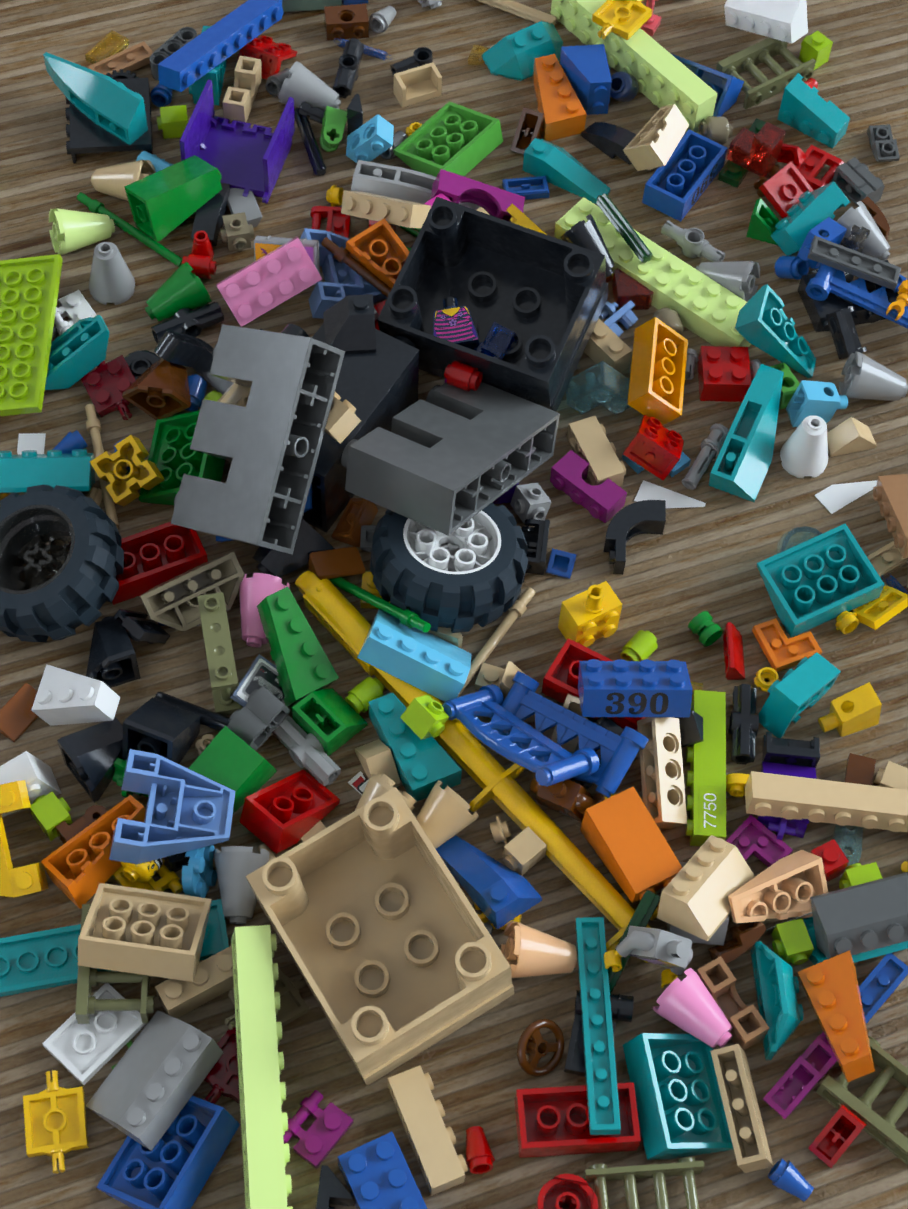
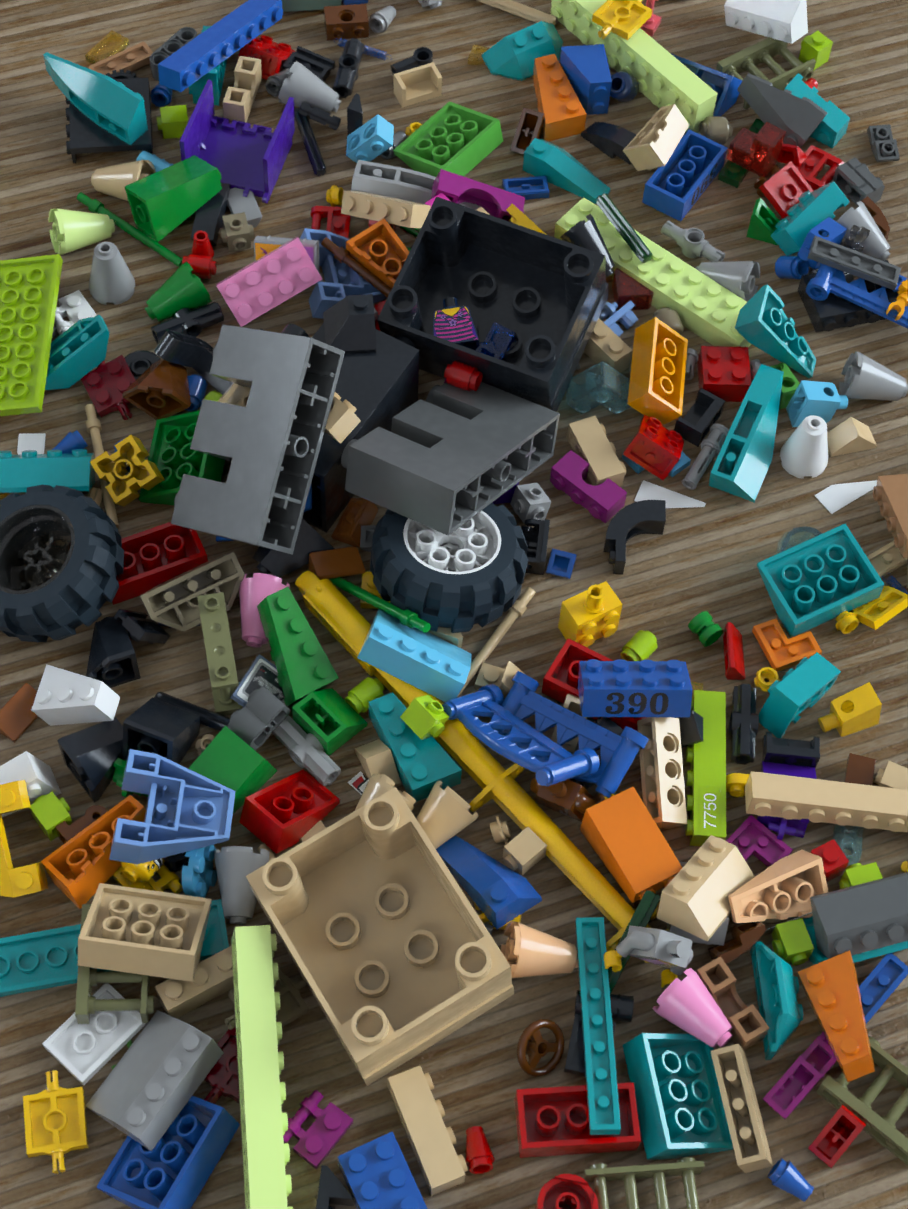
bright green piece [320,106,347,152] -> none
black hinge [826,306,867,359] -> none
none -> black plate [282,46,335,82]
none -> black panel [674,388,725,447]
none -> dark grey wedge [737,73,827,148]

